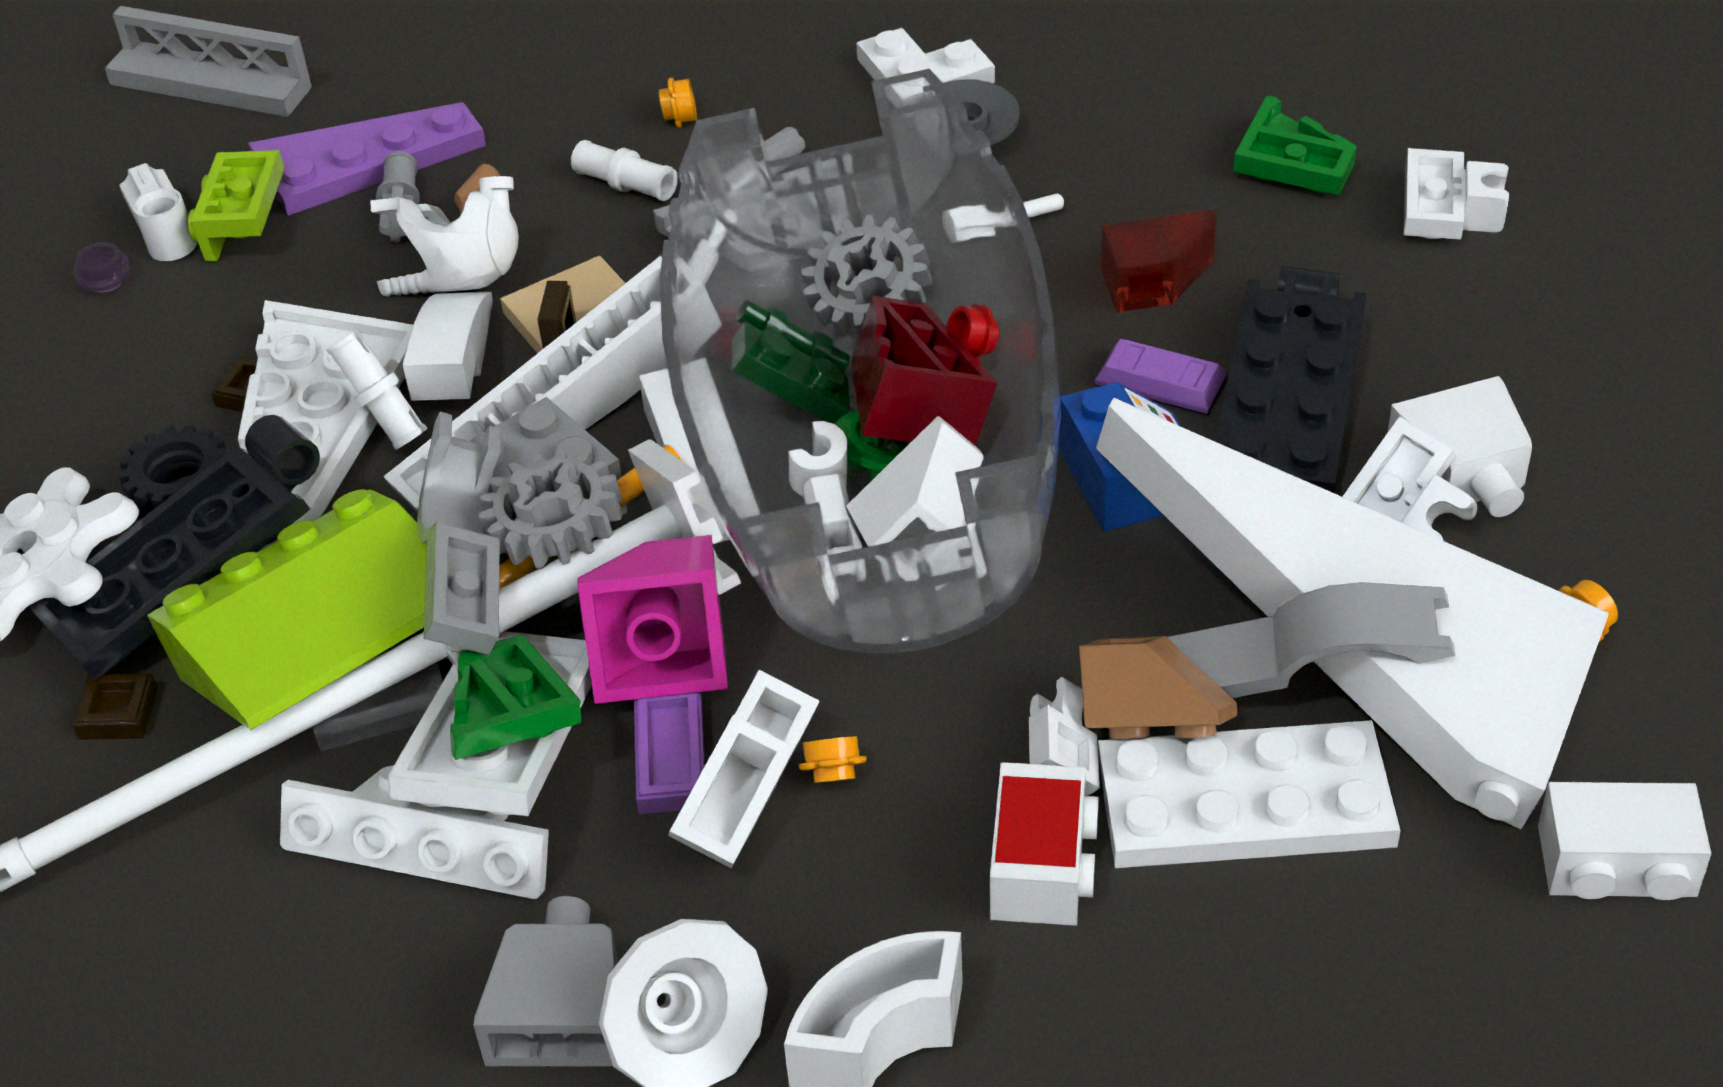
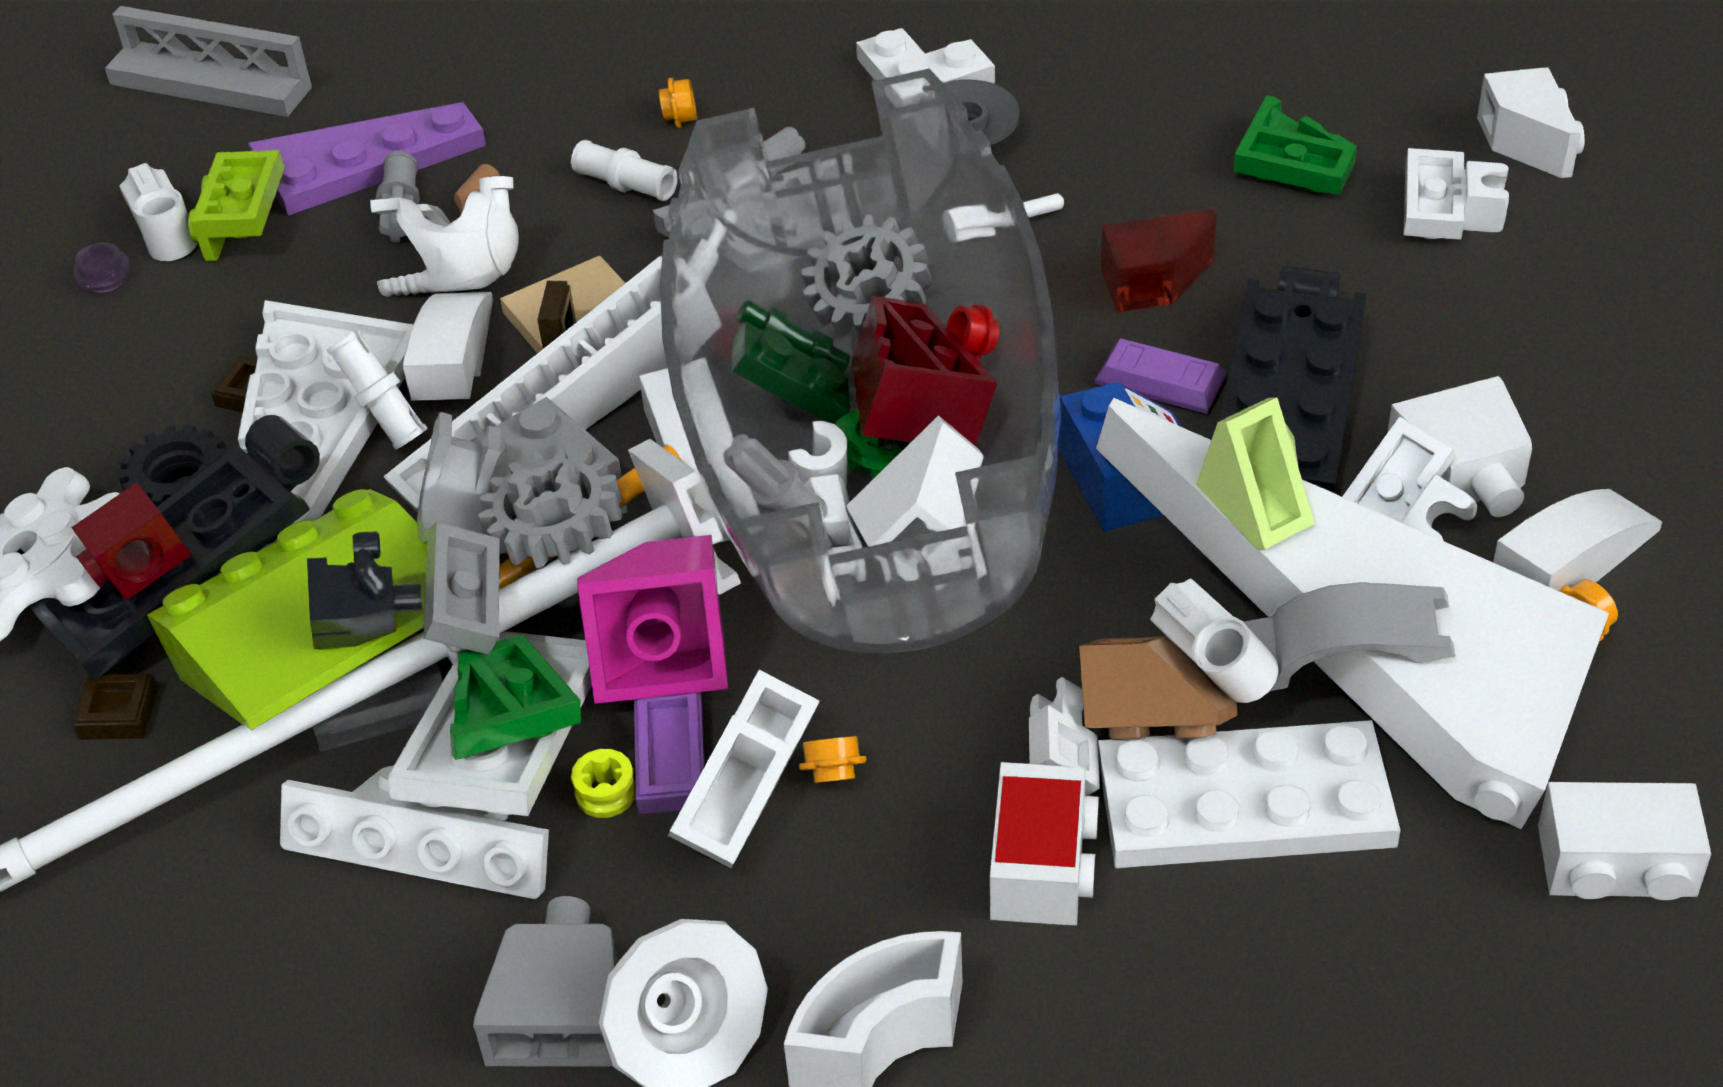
none -> dark red brick [71,482,192,600]
none -> black piece [307,531,422,649]
none -> neon yellow bush [571,749,636,818]
none -> light grey axle [723,434,827,534]
none -> white piece [1150,578,1279,703]
none -> yellowish green slope [1196,397,1315,550]
none -> white slope [1477,67,1585,178]
none -> white slope [1493,489,1662,591]

